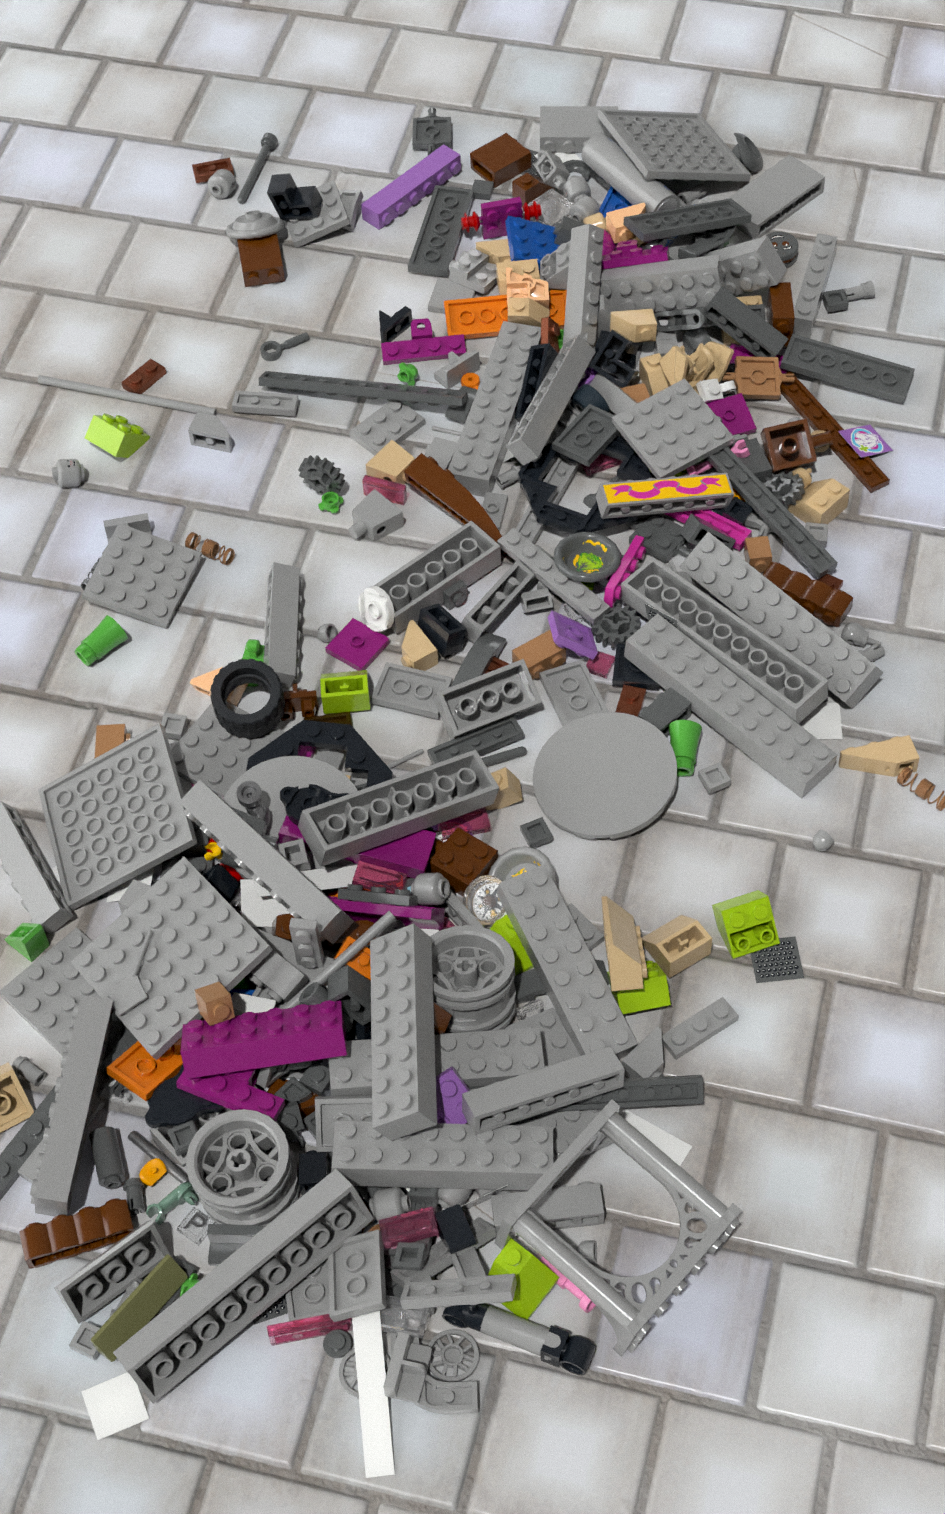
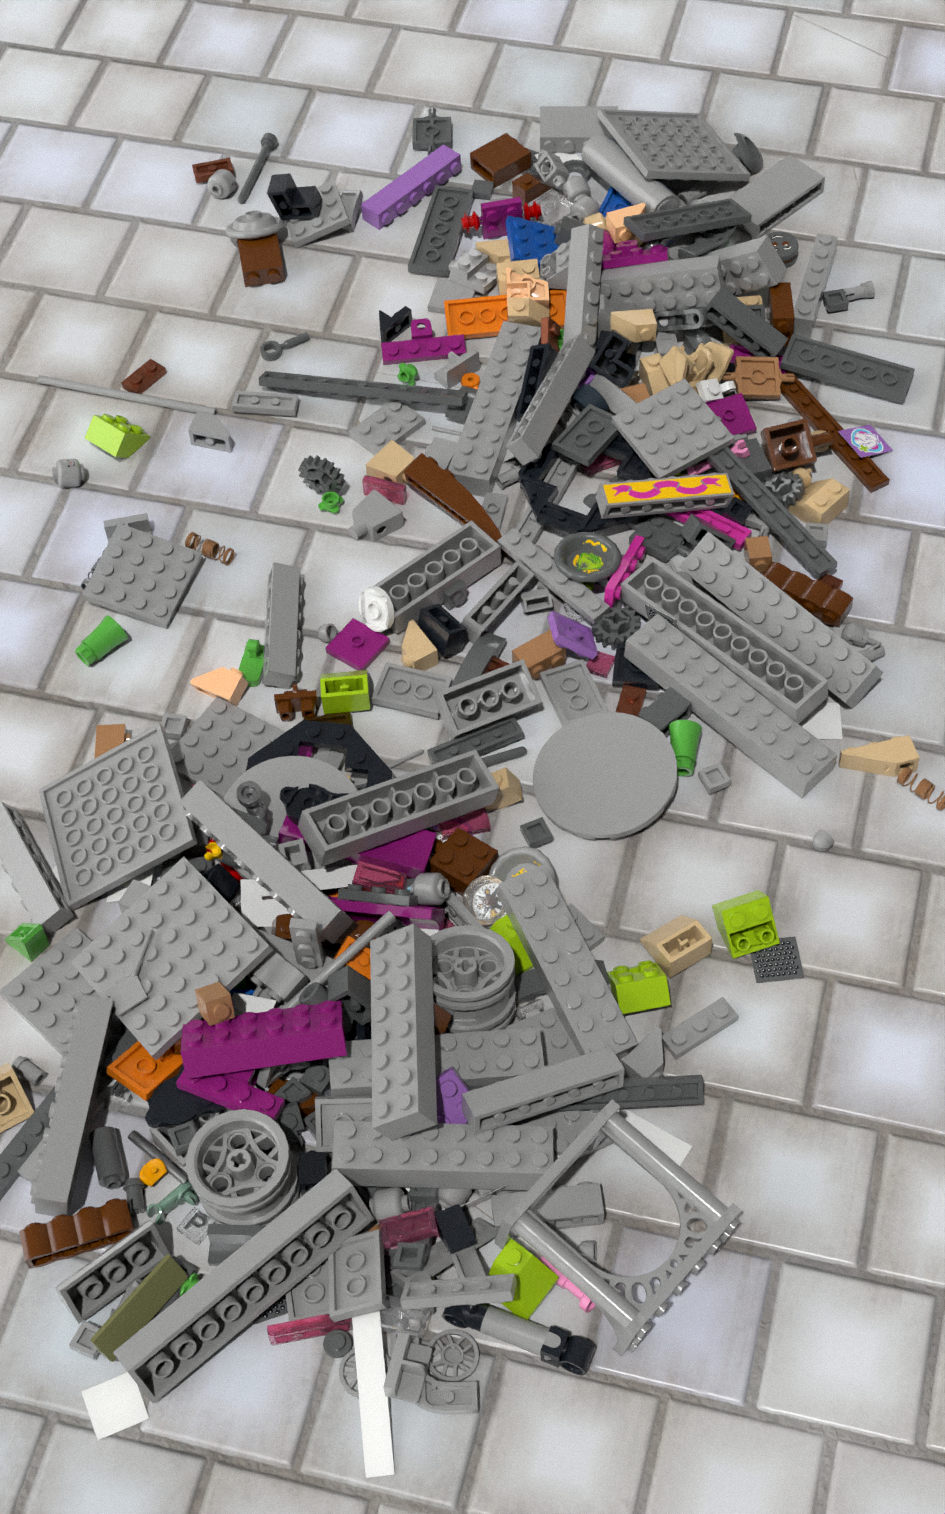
black tyre [210,659,285,739] -> none
tan slope [601,896,647,991] -> none

